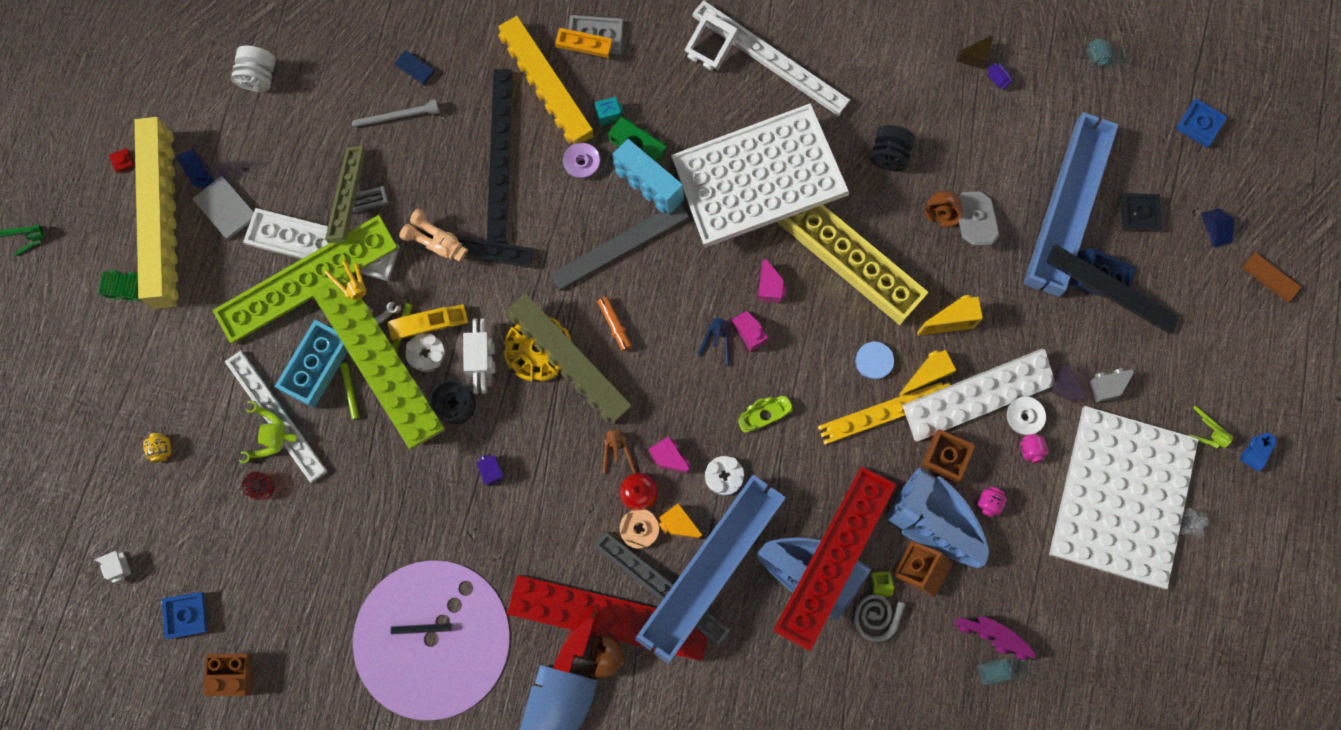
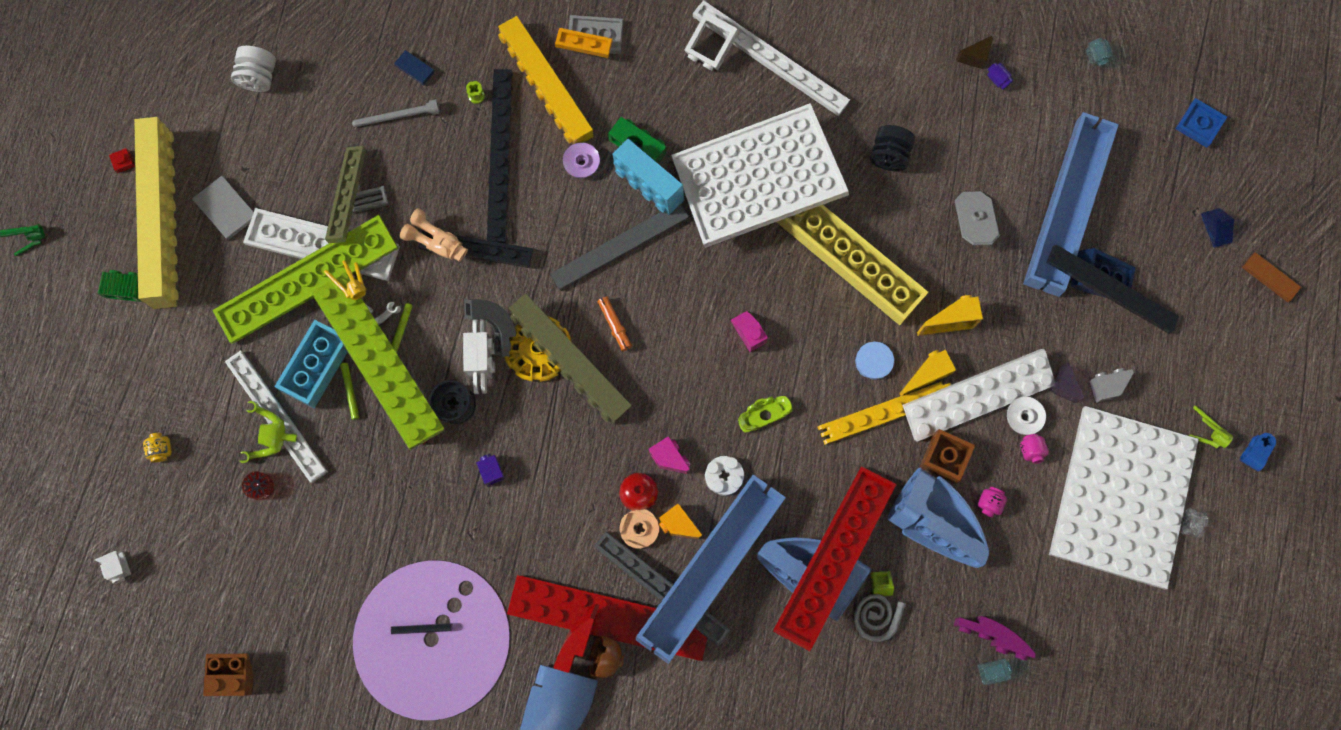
blue plate [161,592,208,639] -> none
clear blue slope [176,149,215,189] -> none
yellow slope [387,304,468,341] -> none
white plate [406,334,445,372] -> none
teal brick [595,97,624,126] -> none
dark orange plant [603,430,637,474] -> none
dark blue plant [698,318,730,366] -> none
dark pink slope [757,259,786,304] -> none
dark orange slope [893,541,953,598] -> none
dark orange cylinder [924,191,964,227] -> none
black plate [1120,193,1162,232] -> none
none -> dark grey arch [464,299,516,357]
none -> lime bush [466,81,485,104]

